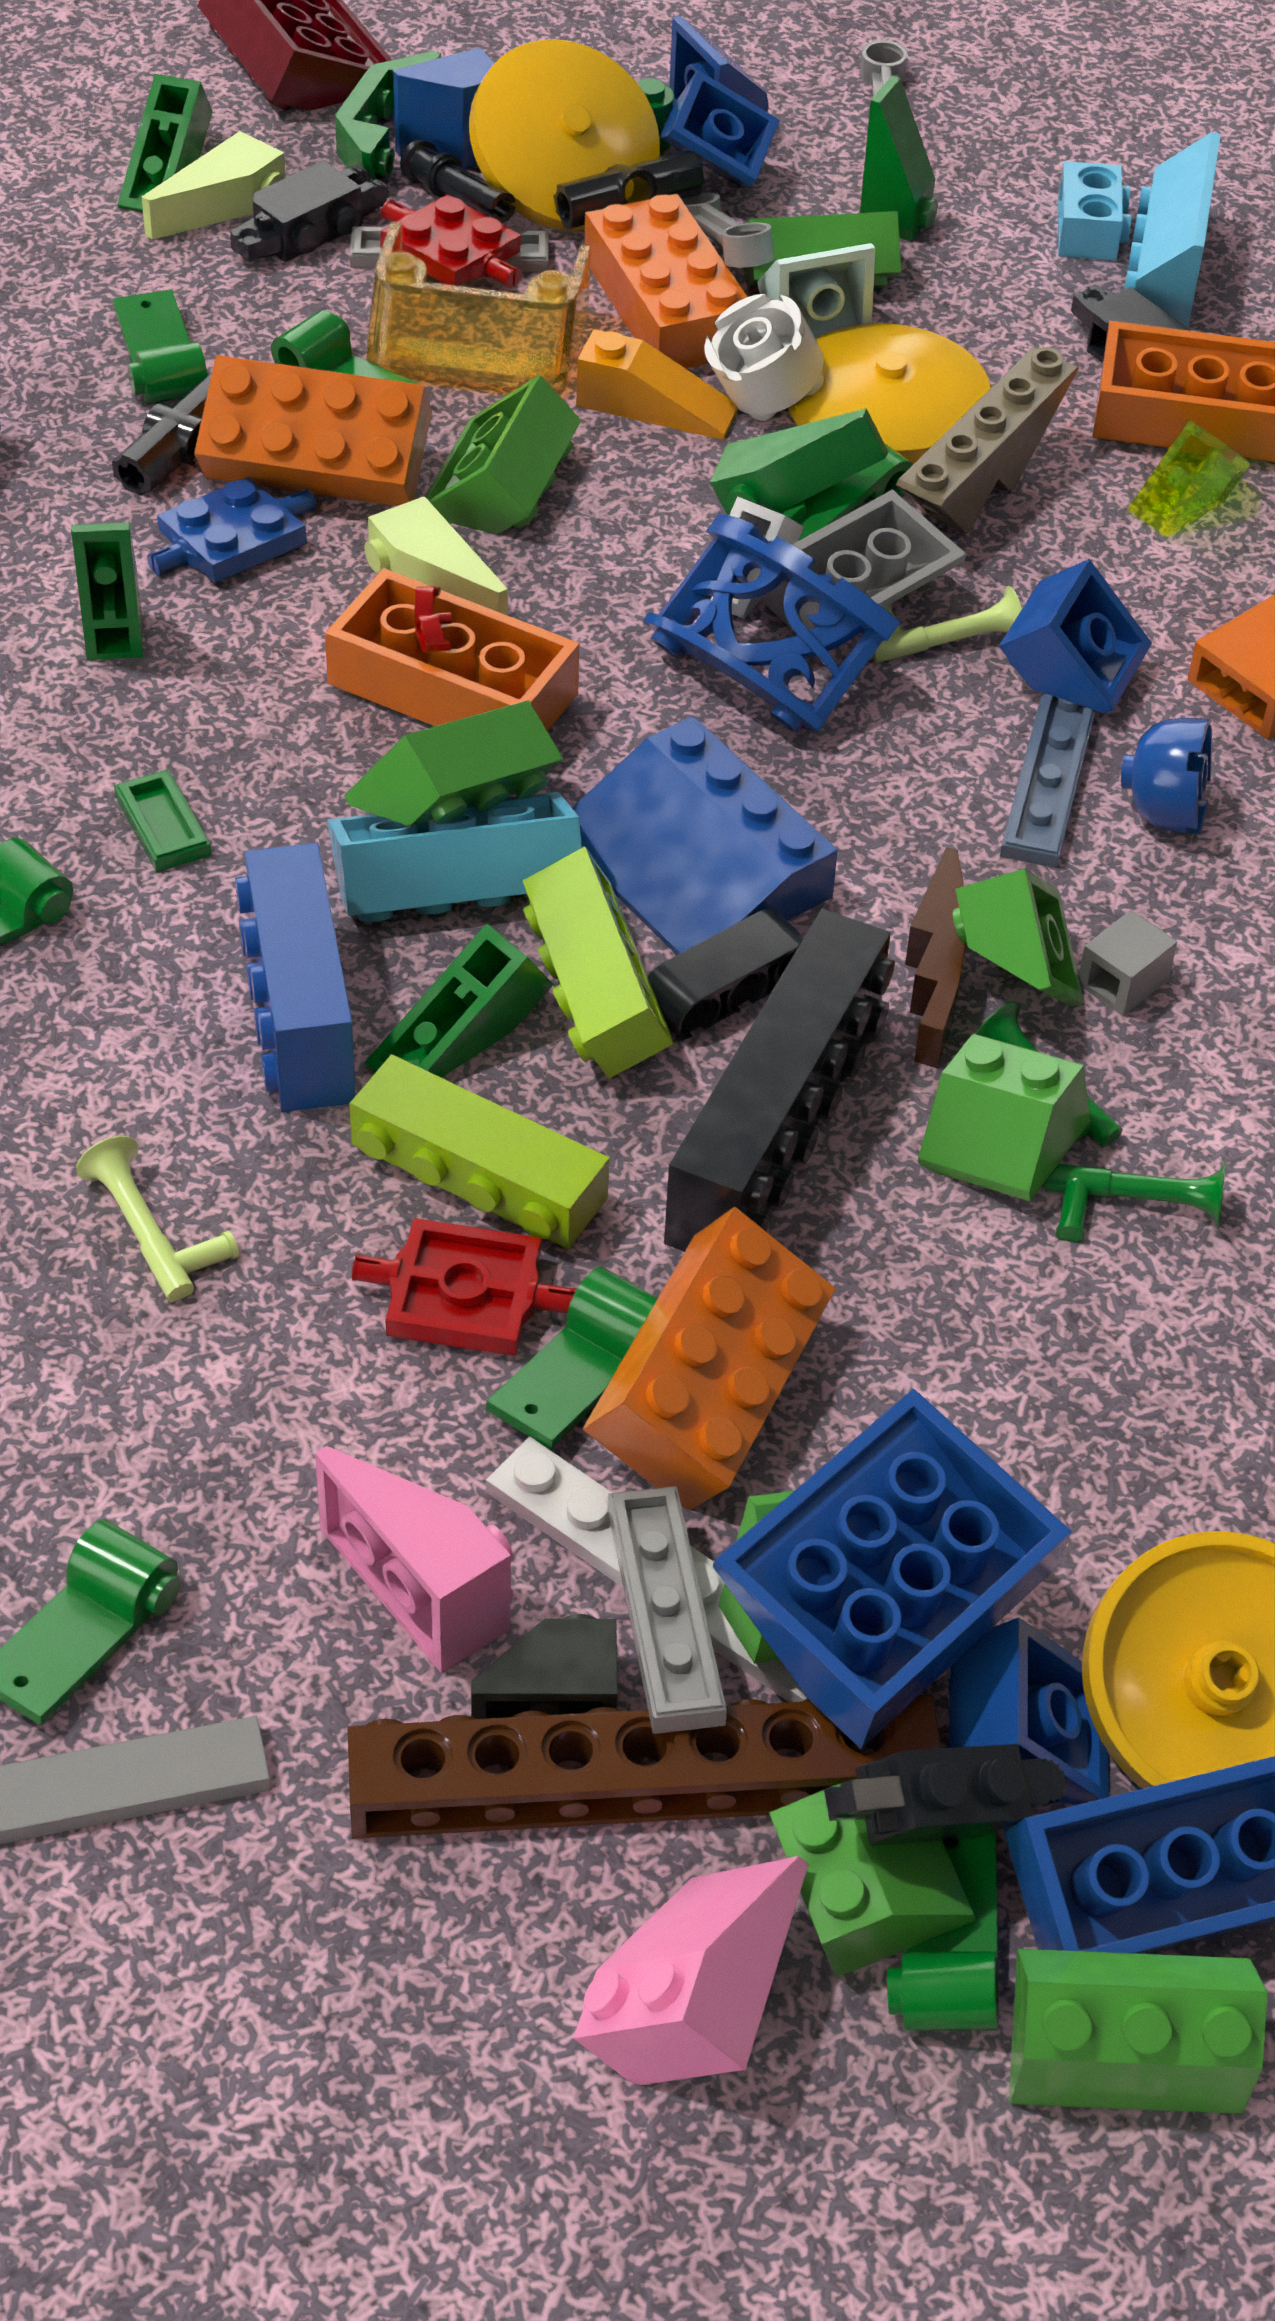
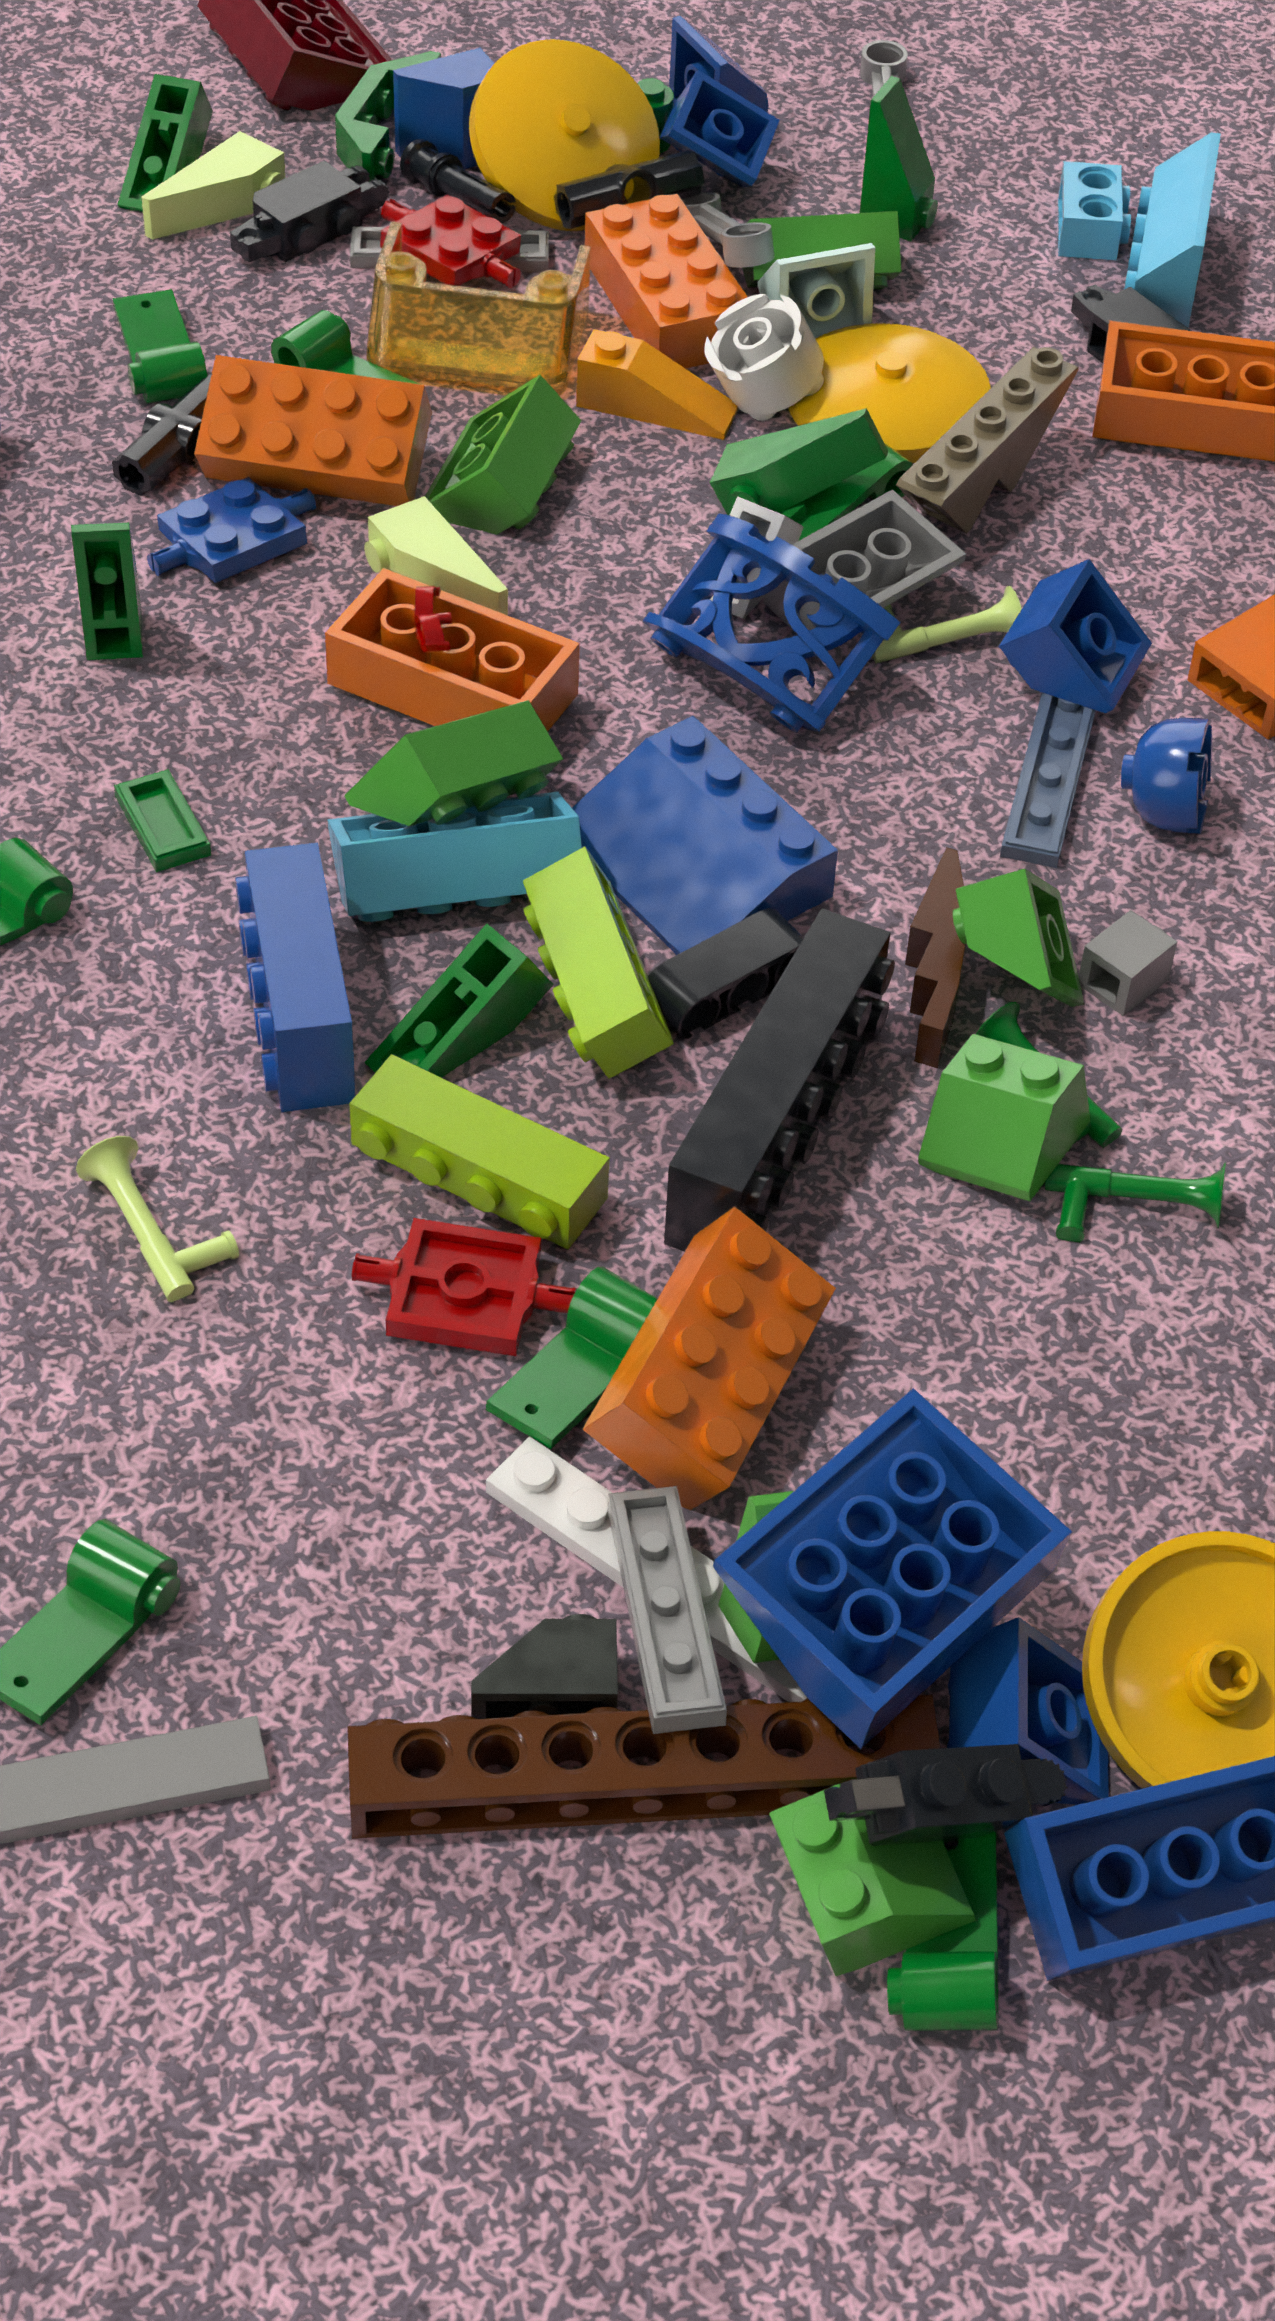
bright pink slope [315,1446,514,1673] -> none
bright pink slope [573,1856,809,2085] -> none
bright green slope [1009,1949,1268,2114] -> none
clear neon green slope [1127,420,1251,537] -> none

